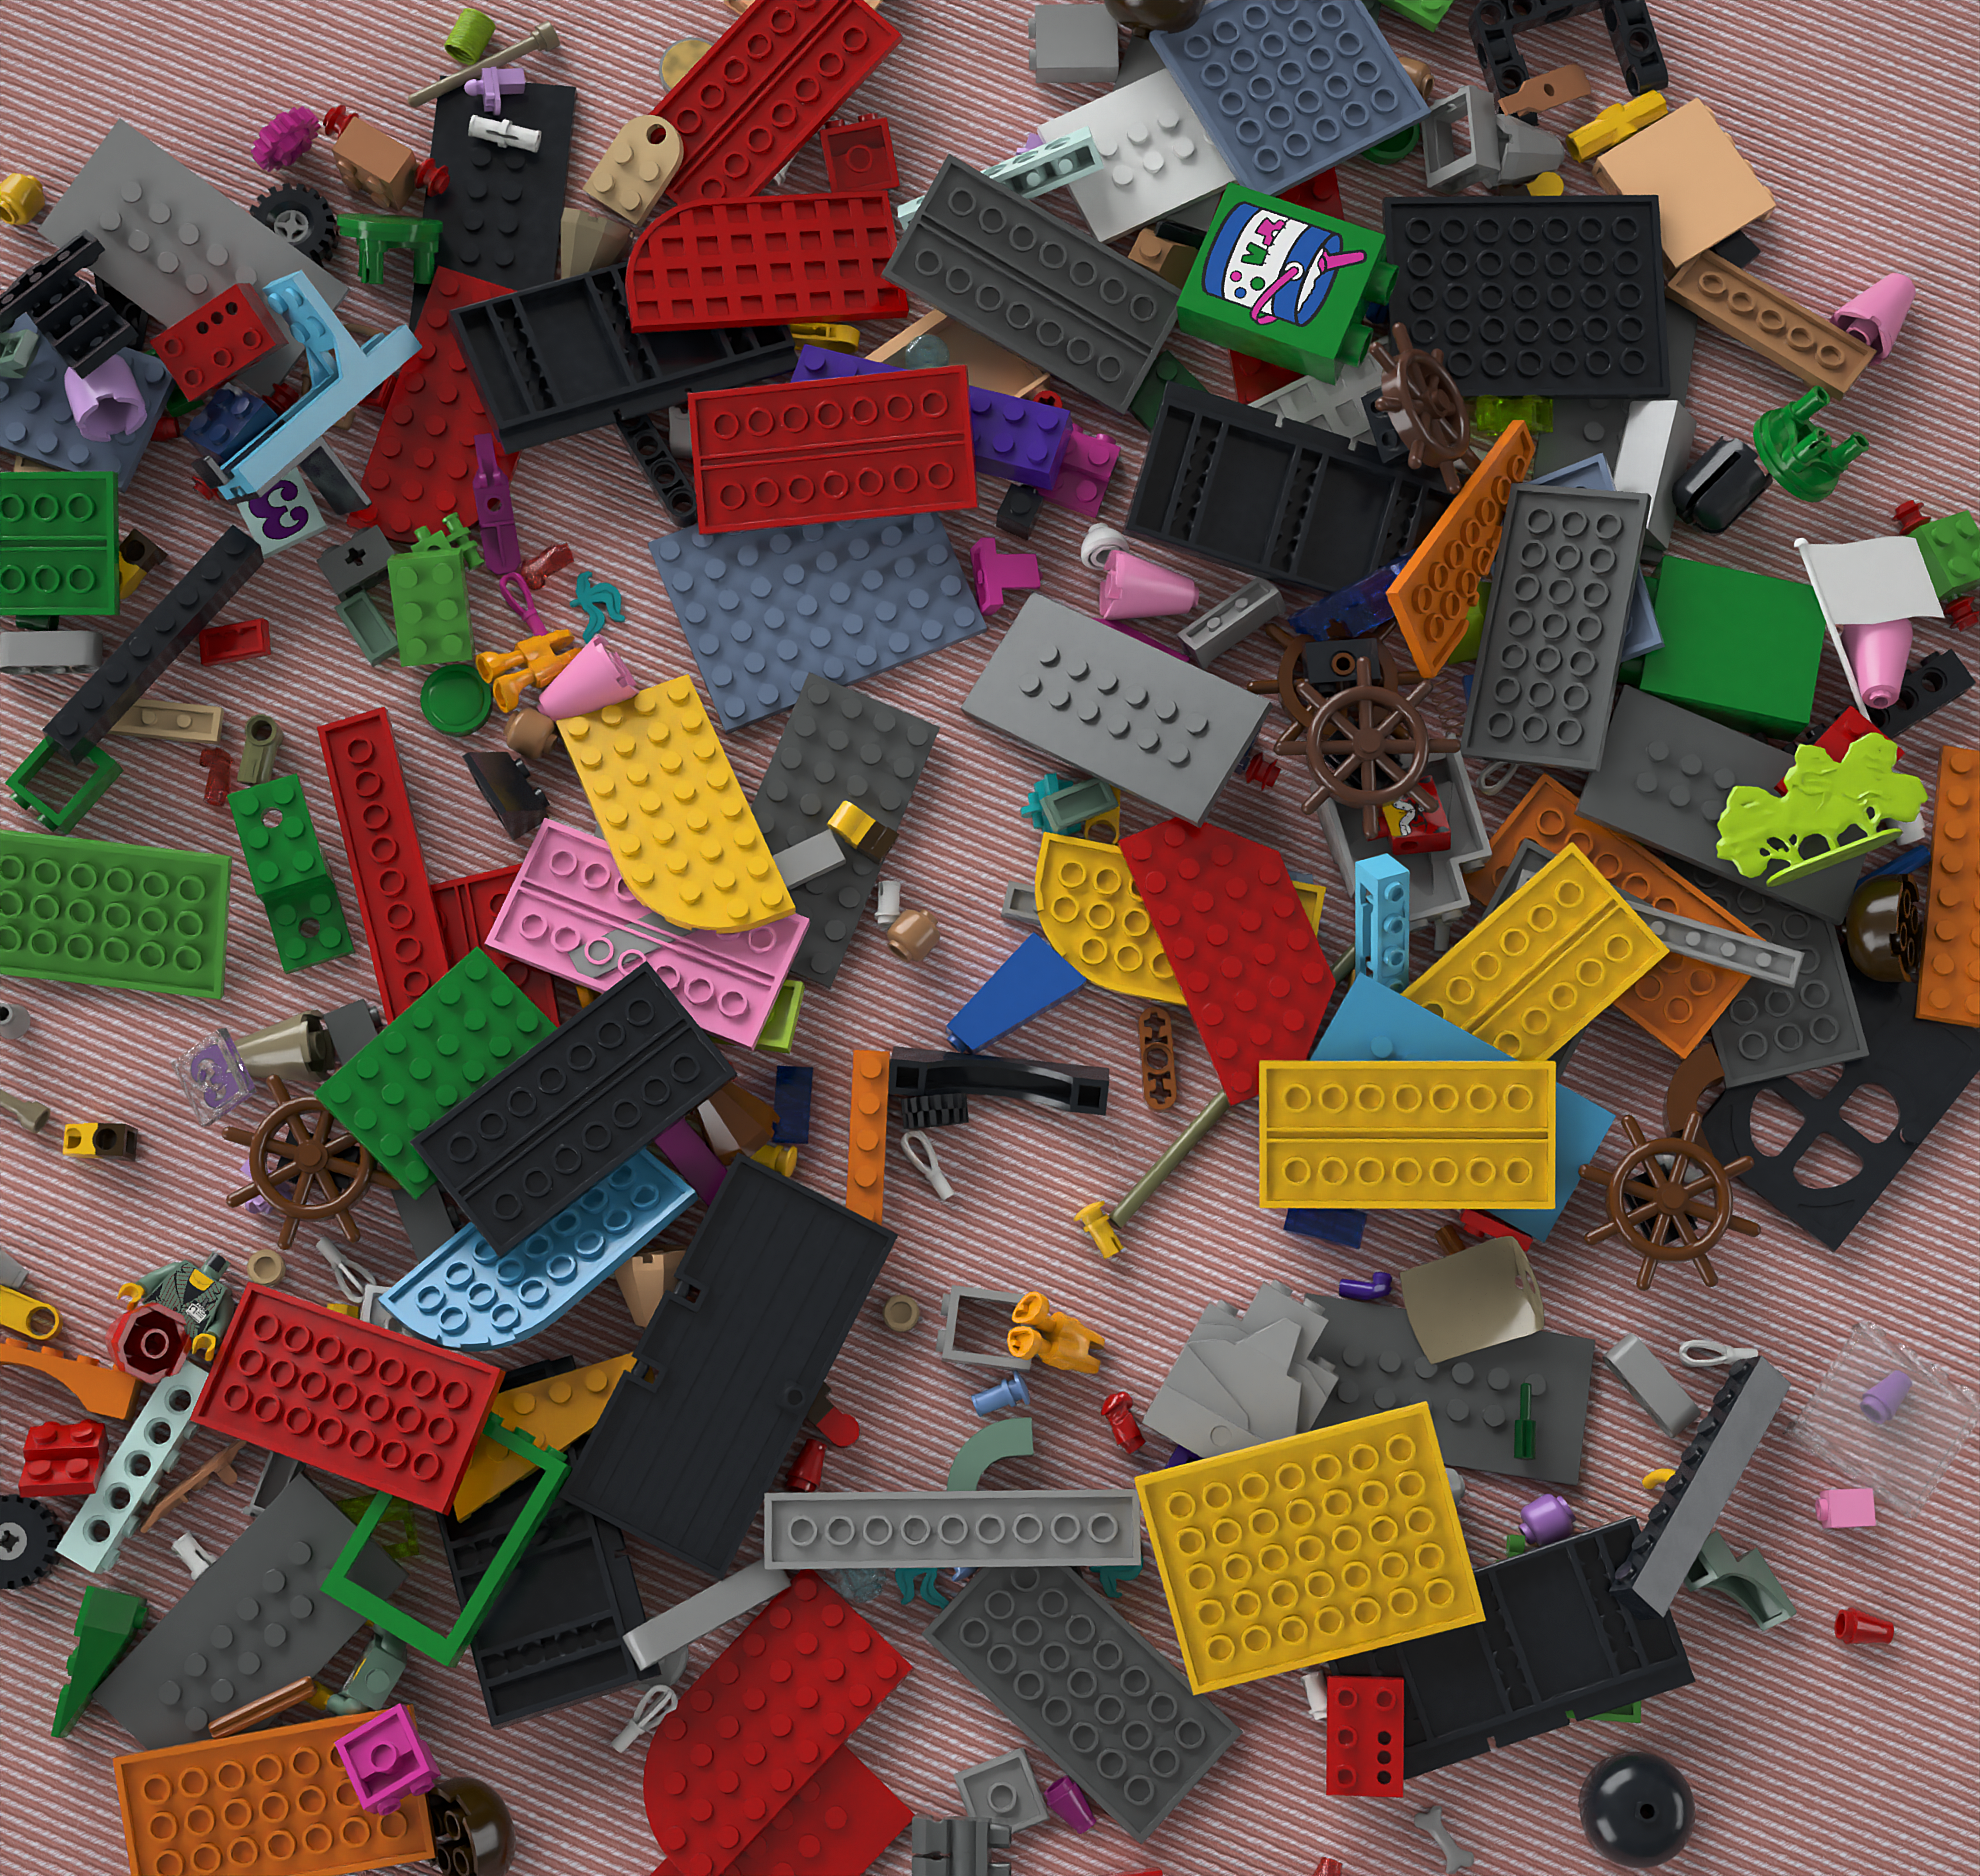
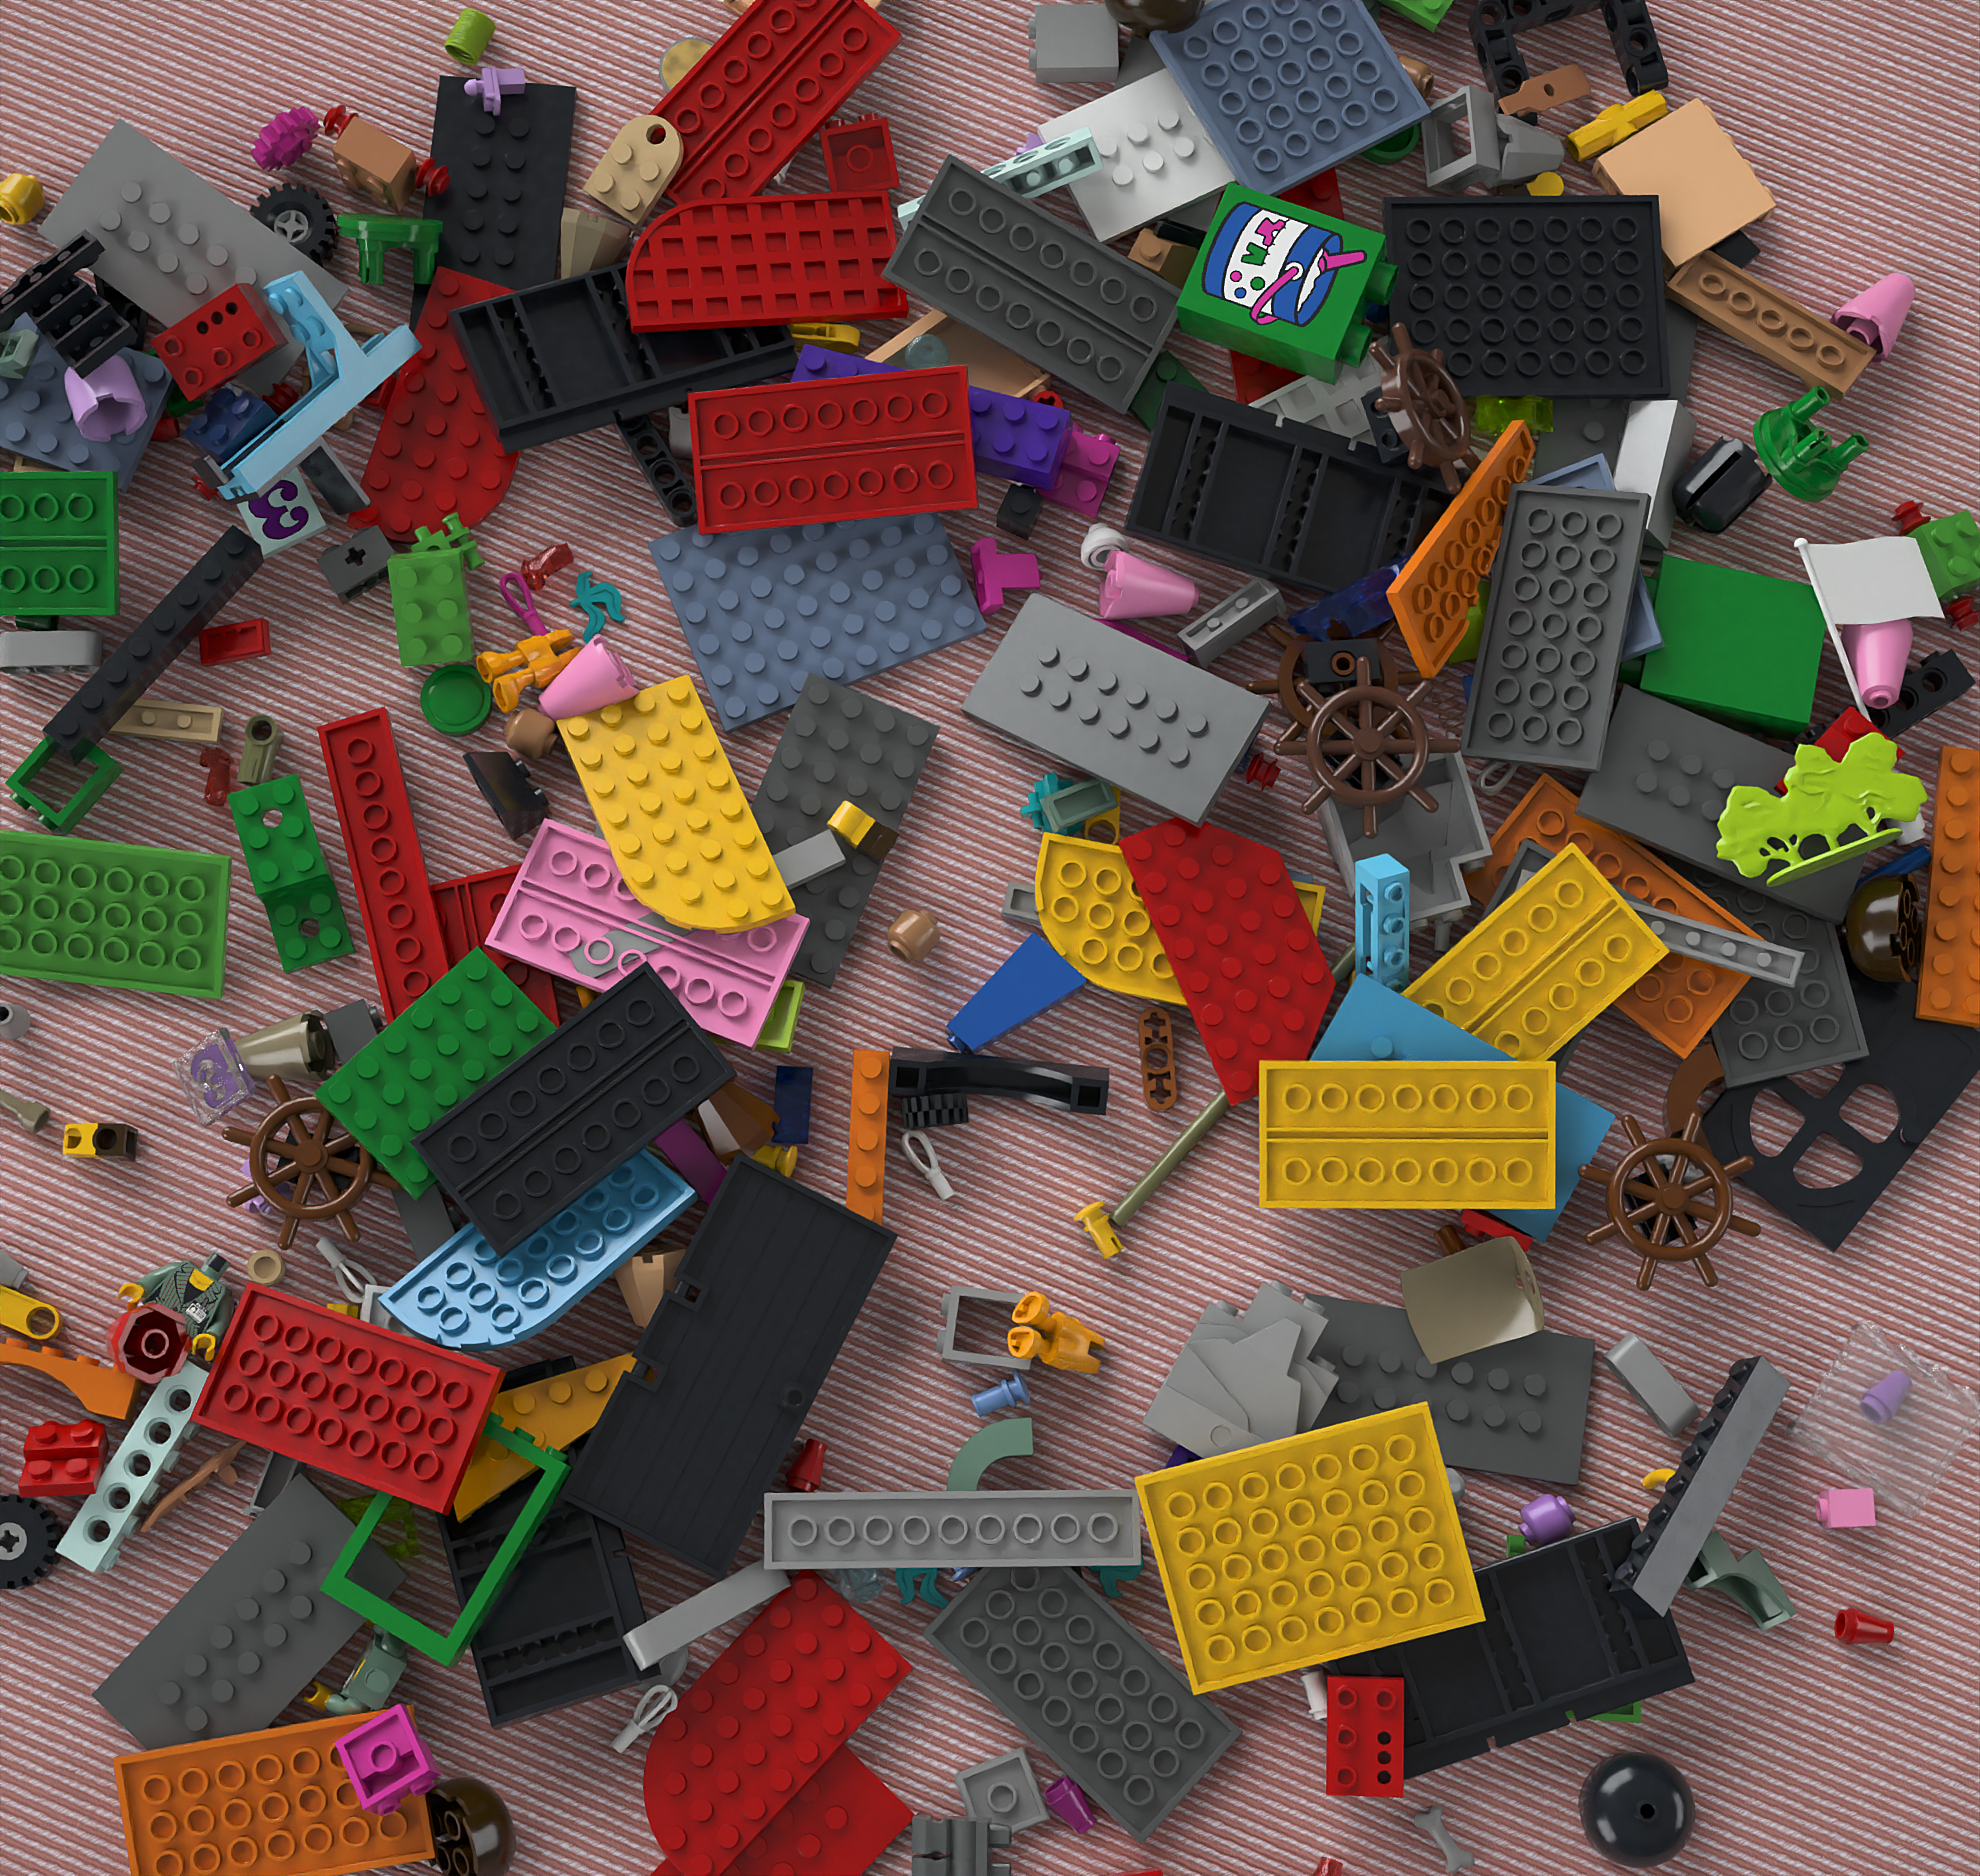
green wedge [51,1585,149,1738] -> none
dark brown leg [119,528,168,600] -> none
white pin [171,1532,218,1581] -> none
dark orange axle [208,1676,317,1739] -> none
sand green tile [334,589,399,667] -> none
dark tan piece [407,20,560,108] -> none
white pin [468,115,541,153] -> none
magenta piece [472,433,521,575] -> none
red leg [806,1382,860,1448] -> none
white pin [874,880,901,928] -> none
tan tile [883,1295,919,1332] -> none
red arm [1101,1391,1146,1455] -> none
clear blue slope [1283,1208,1368,1249] -> none
dark purple arm [1339,1272,1393,1300] -> none
red torso [1362,775,1451,856] -> none
dark green axle [1513,1383,1536,1461] -> none
white piece [1679,1340,1758,1367] -> none

